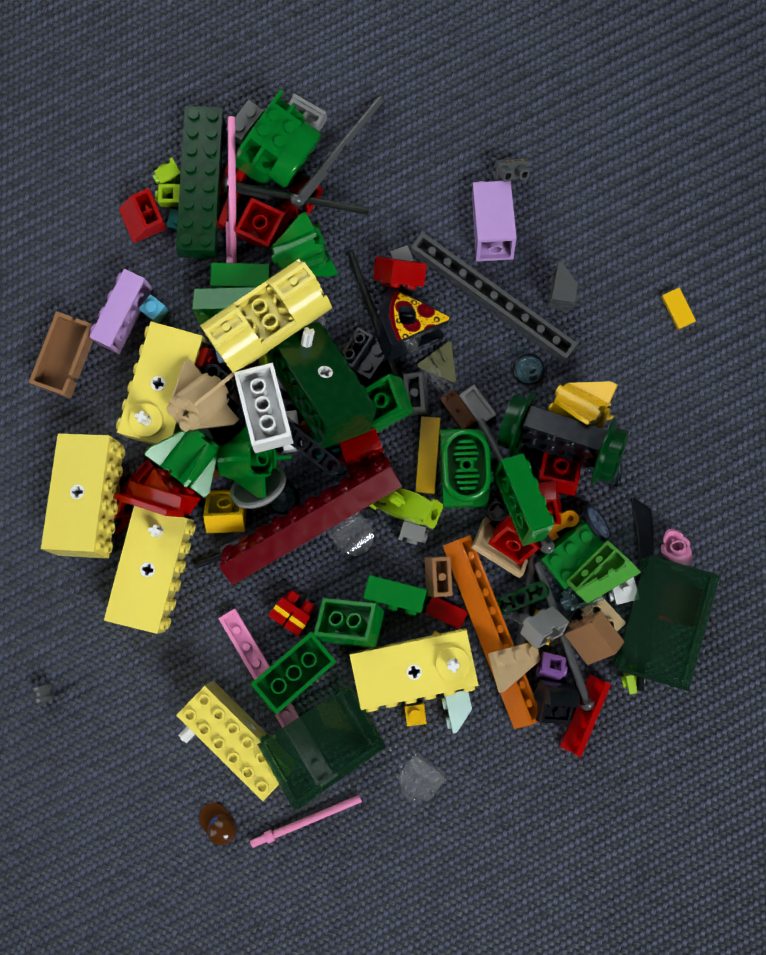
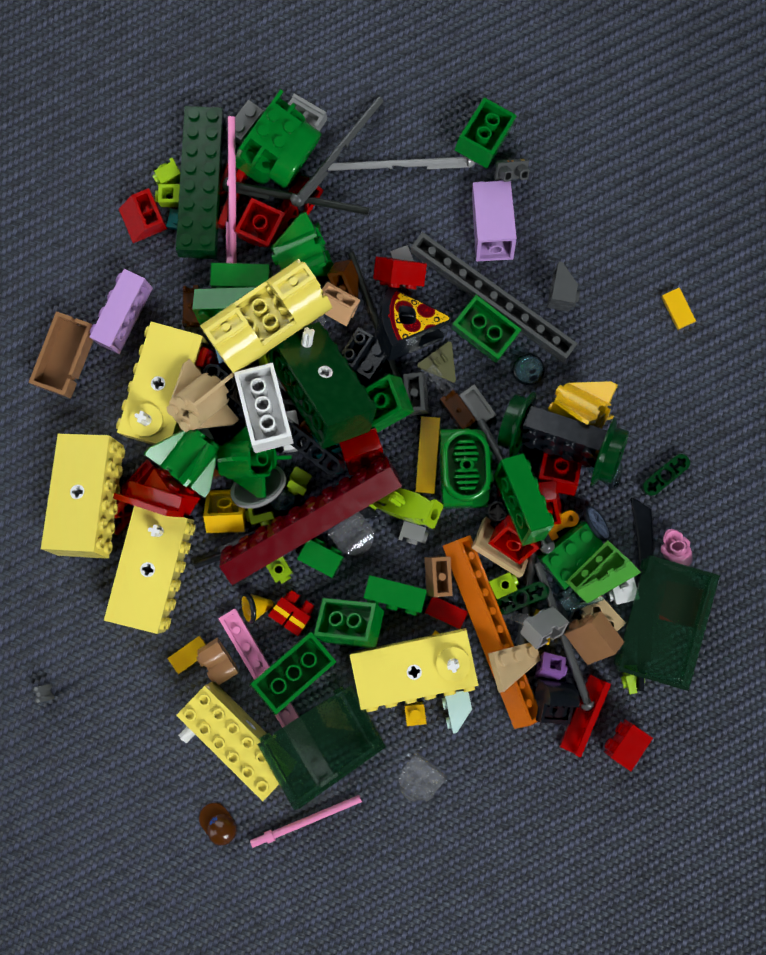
medium azure brick [139,294,169,323] -> none
none -> yellow tile [167,636,206,674]
none -> reddish brown hinge [182,285,201,327]
none -> medium nougat brick [196,637,239,685]
none -> yellow hat [241,592,274,624]
none -> lime bracket [245,508,275,526]
none -> lime brick [266,556,294,584]
none -> lime bracket [286,466,312,495]
none -> green brick [297,537,345,578]
none -> light nougat brick [322,282,360,326]
none -> reddish brown slope [327,259,358,298]
none -> light grey bar [328,157,475,171]
none -> green brick [451,295,522,363]
none -> green brick [454,97,517,168]
none -> lime brick [489,572,519,599]
none -> red brick [604,720,653,772]
none -> dark green beam [641,454,690,496]

